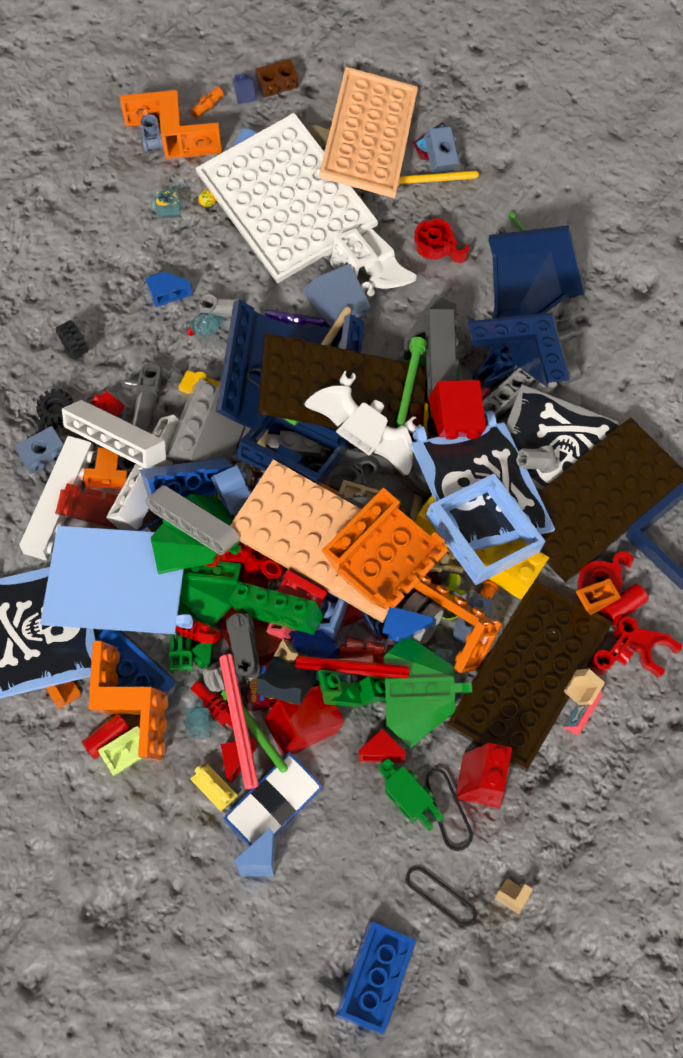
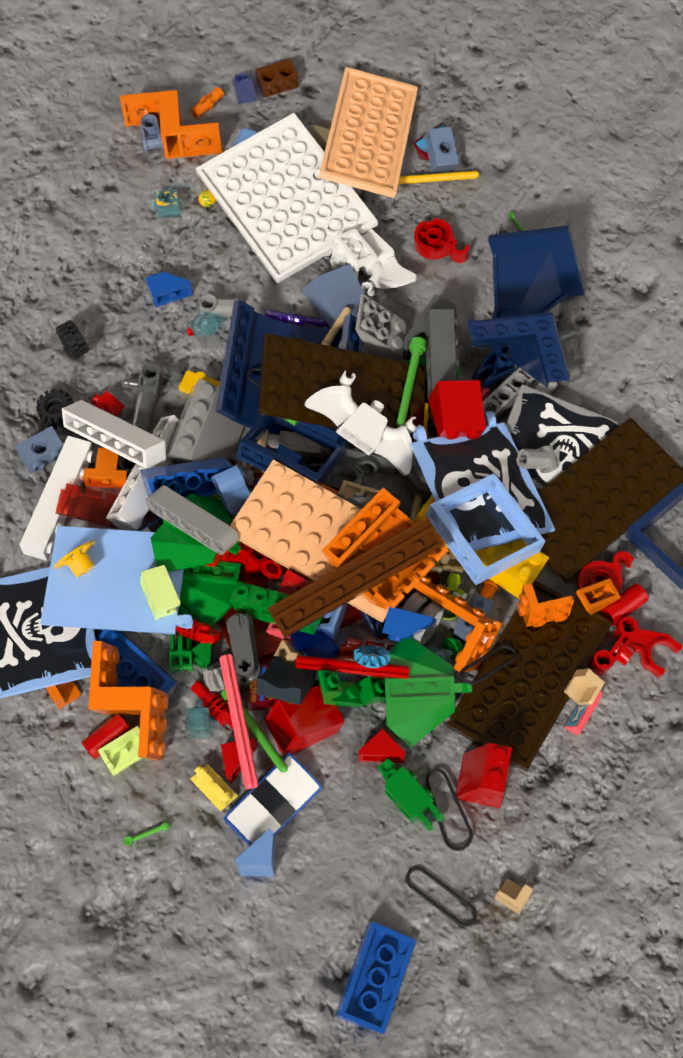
none -> yellow wheel [53,540,96,578]
none -> bright green hinge [123,821,170,846]
none -> yellowish green hinge [140,565,180,620]
none -> reddish brown plate [267,517,445,638]
none -> dark azure gear [353,645,390,668]
none -> light grey slope [355,294,407,360]
none -> green plate [442,637,462,659]
none -> black piece [459,645,518,685]
none -> orange bracket [517,583,574,627]

